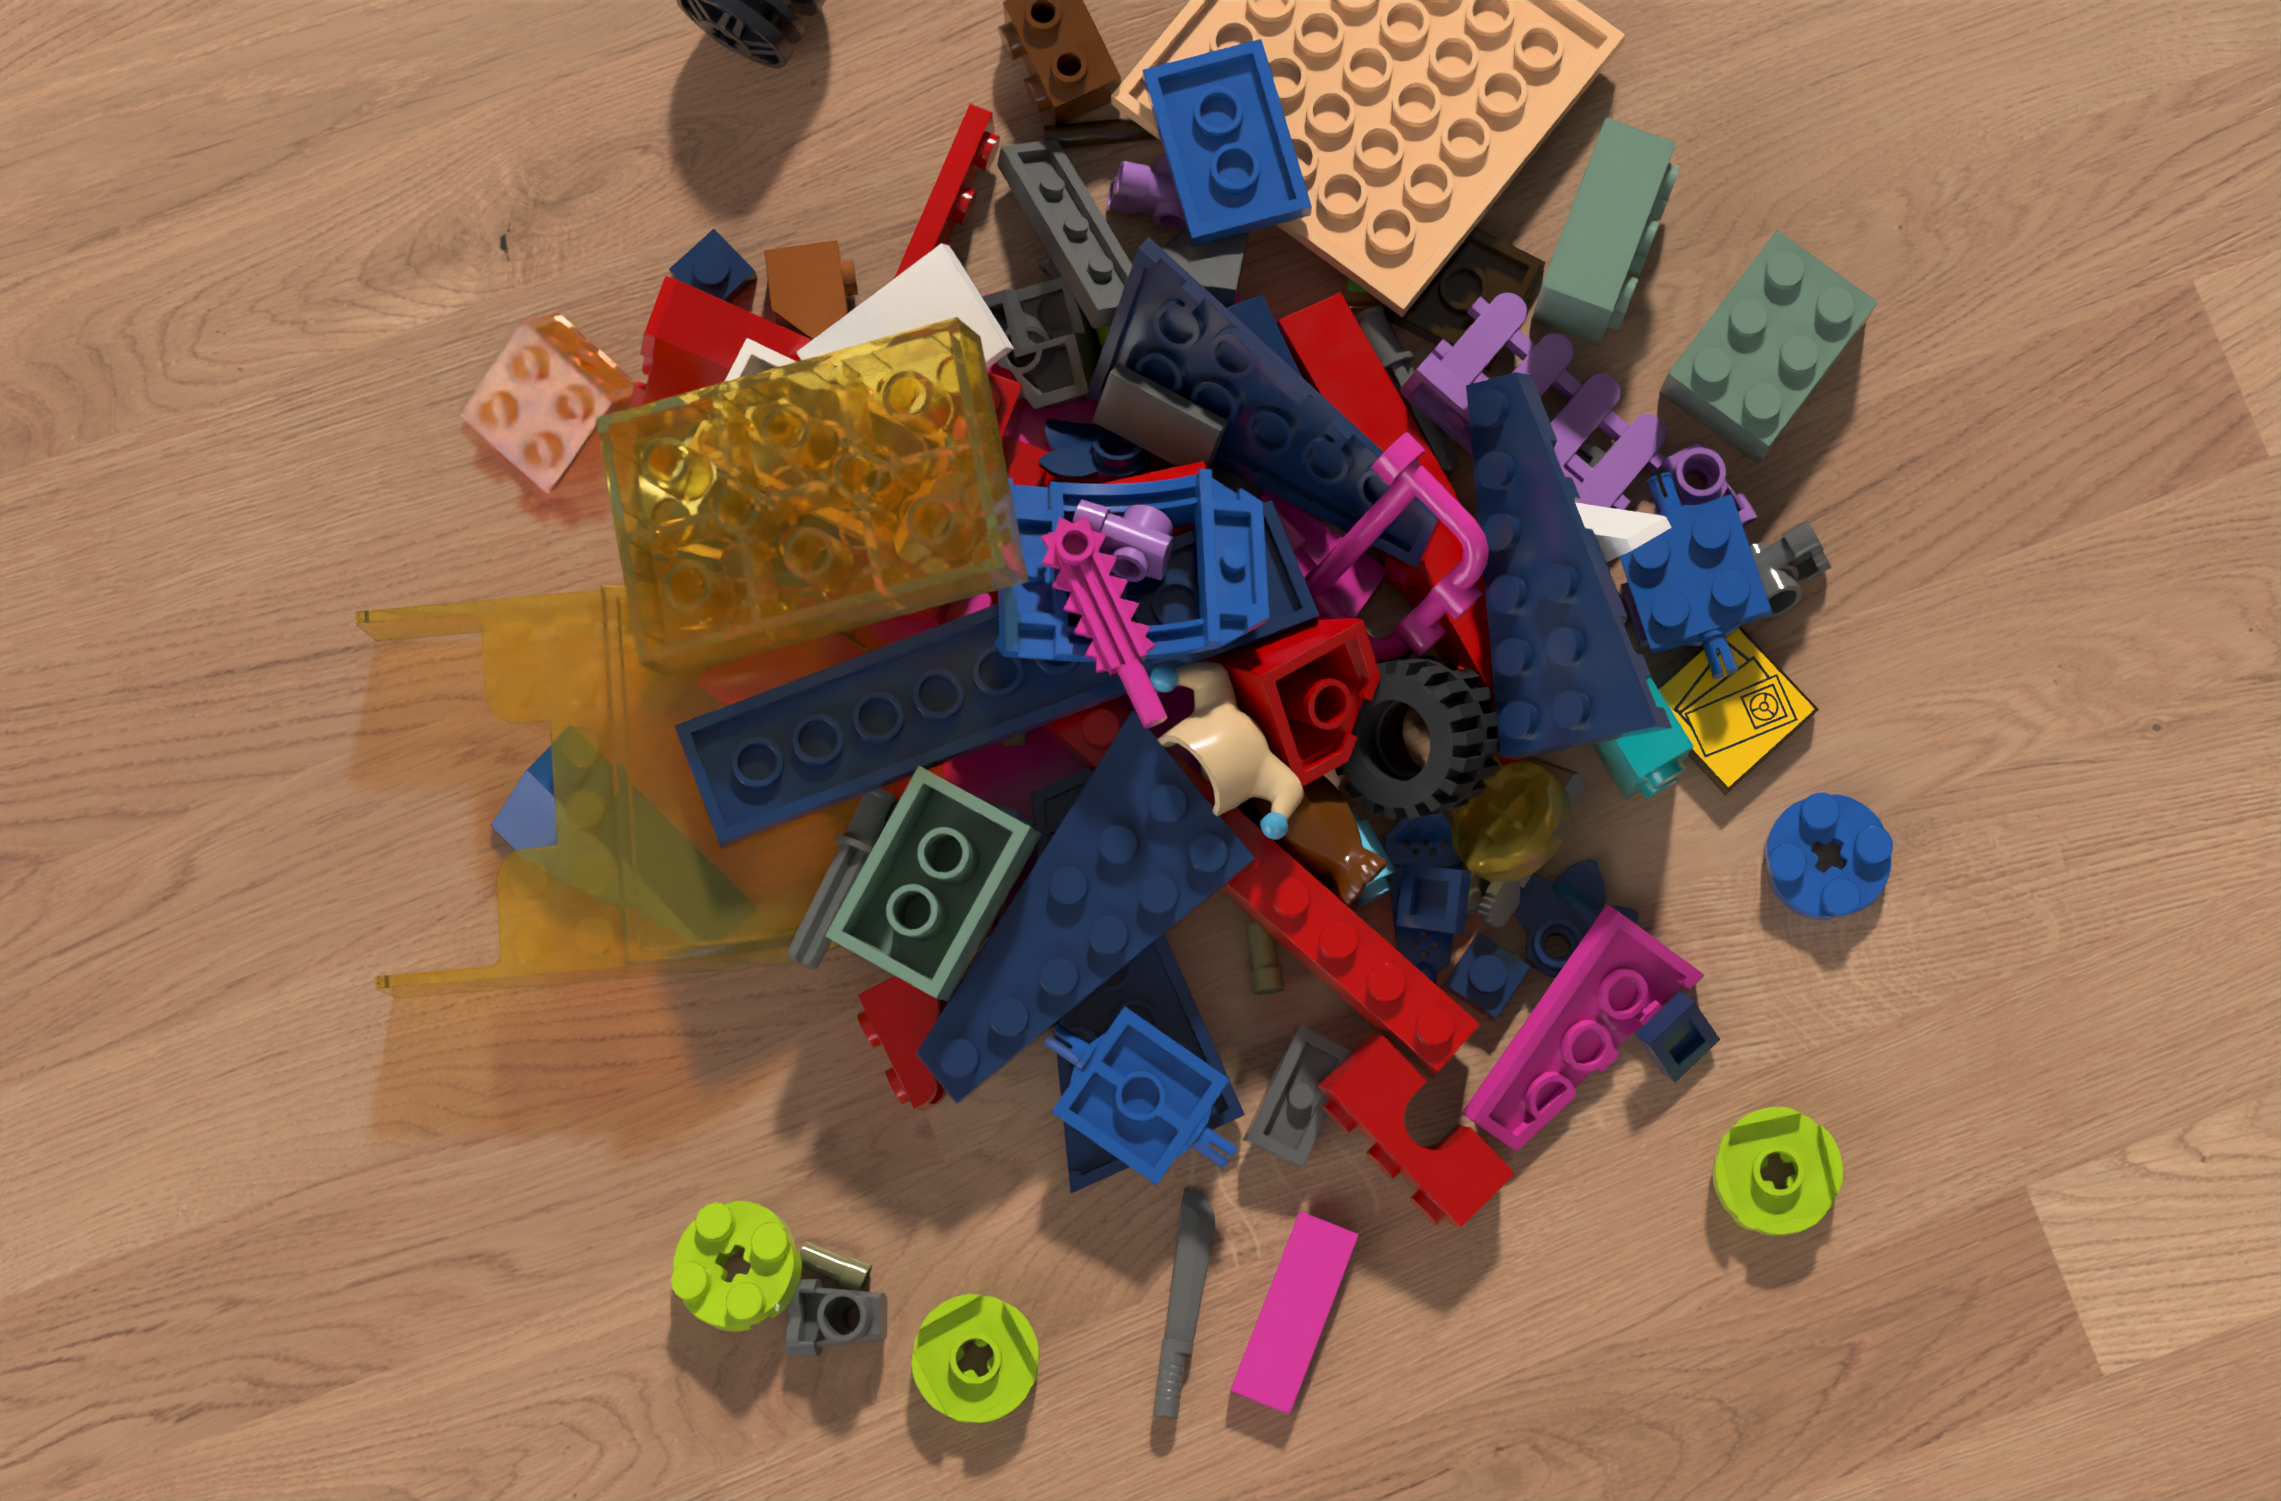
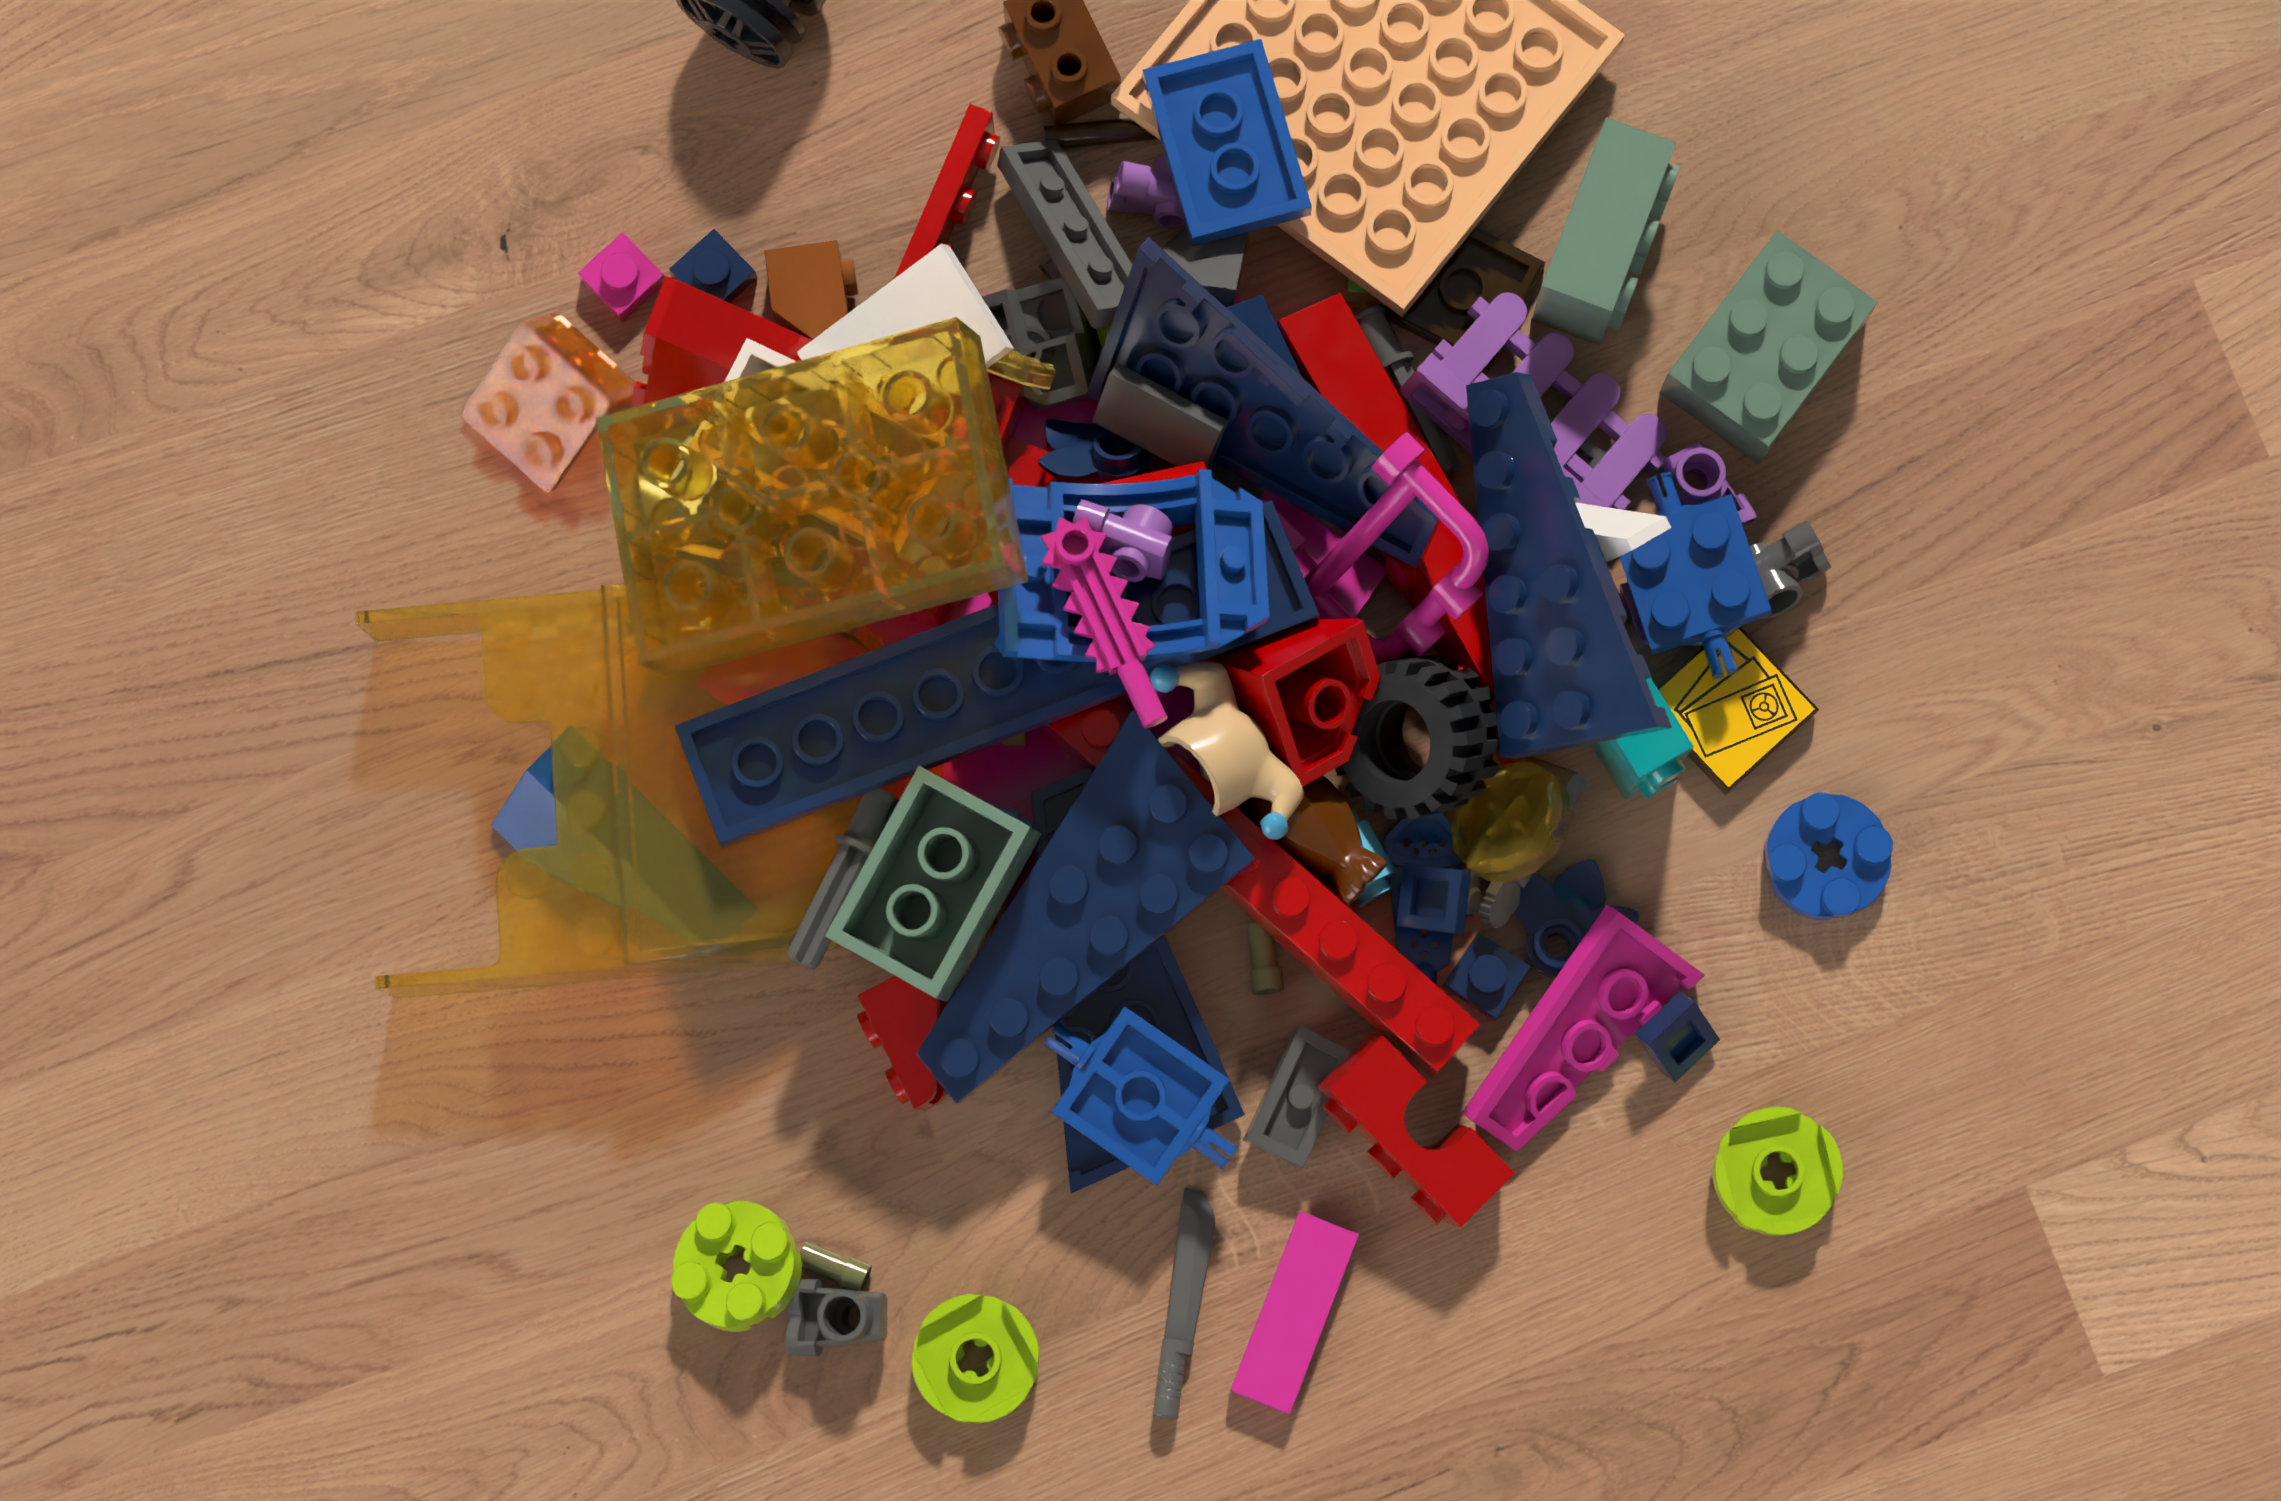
none -> dark pink plate [578,232,665,322]
none -> clear yellow tile [985,350,1056,390]

